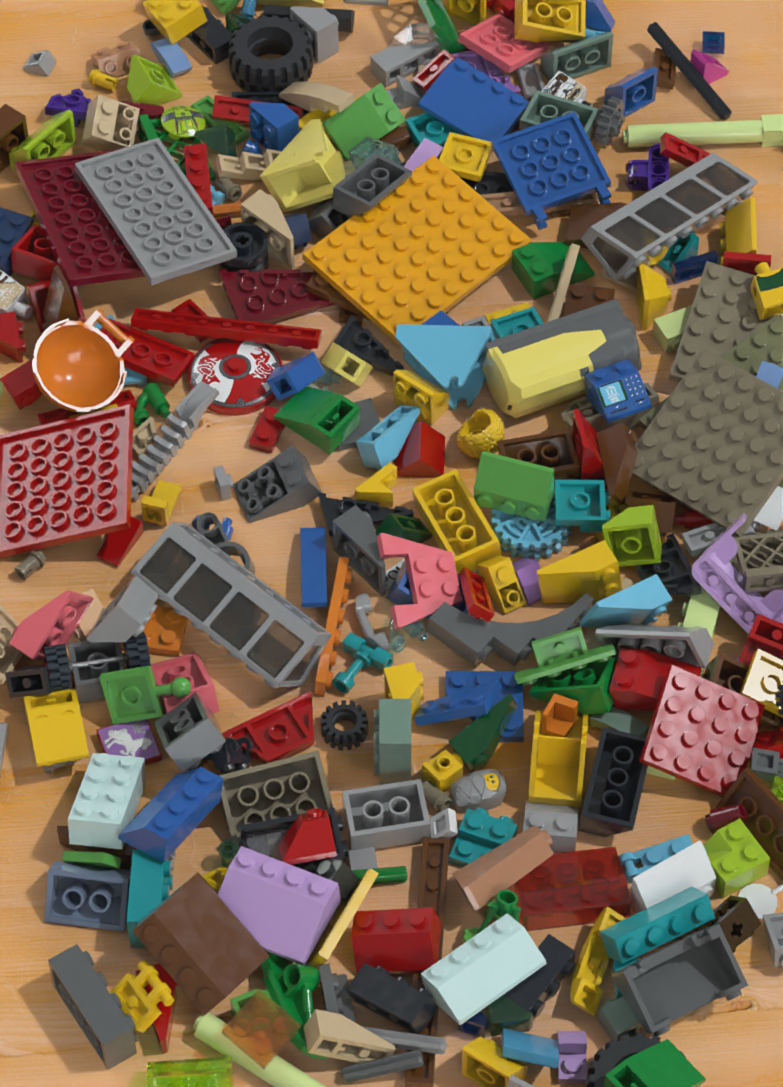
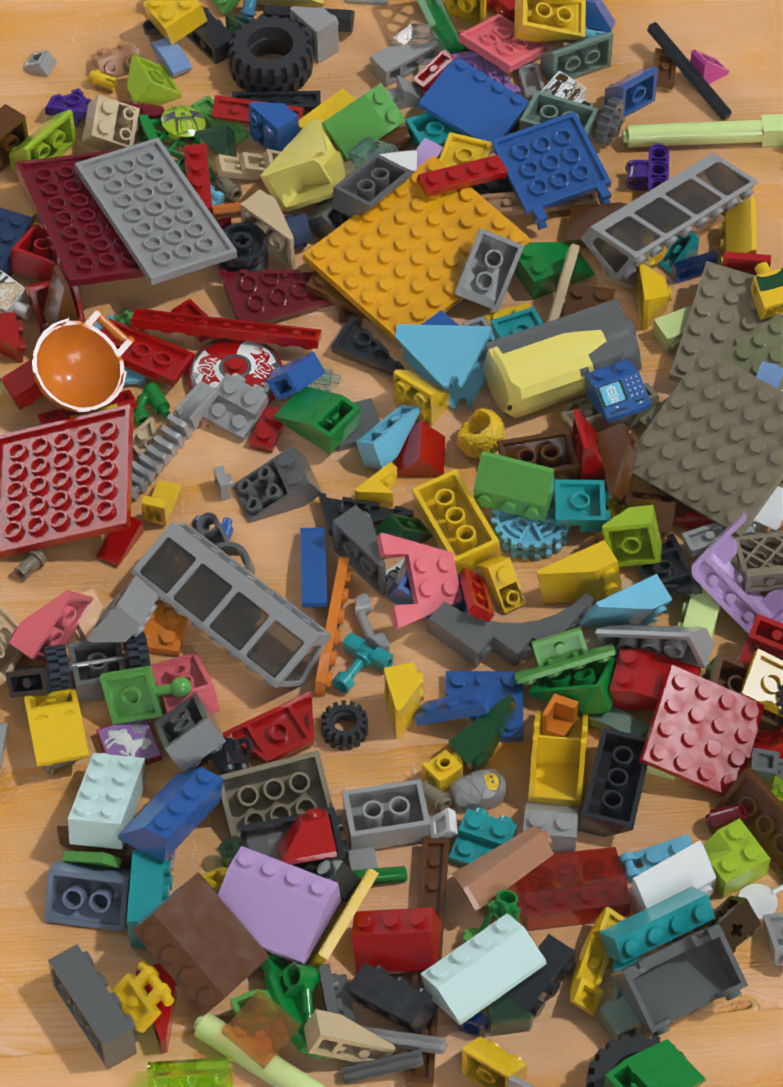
blue plate [240,140,263,155] -> none
tan slope [279,81,355,113] -> none
light yellow slope [321,342,373,387] -> none
sand green brick [374,699,411,785] -> none
clear light blue plant [389,618,428,653] -> none
dark azure tile [501,1028,560,1069] -> none
medium lavender slope [512,558,541,606] -> none
lavender slope [557,1031,587,1084] -> none
red plate [660,132,715,179] -> none
clear blue plate [702,31,725,54] -> none
none -> bright green plant [113,308,134,328]
none -> light grey plate [202,373,269,441]
none -> white sticker [379,150,417,171]
none -> red plate [416,155,508,197]
none -> light grey slope [454,228,524,311]

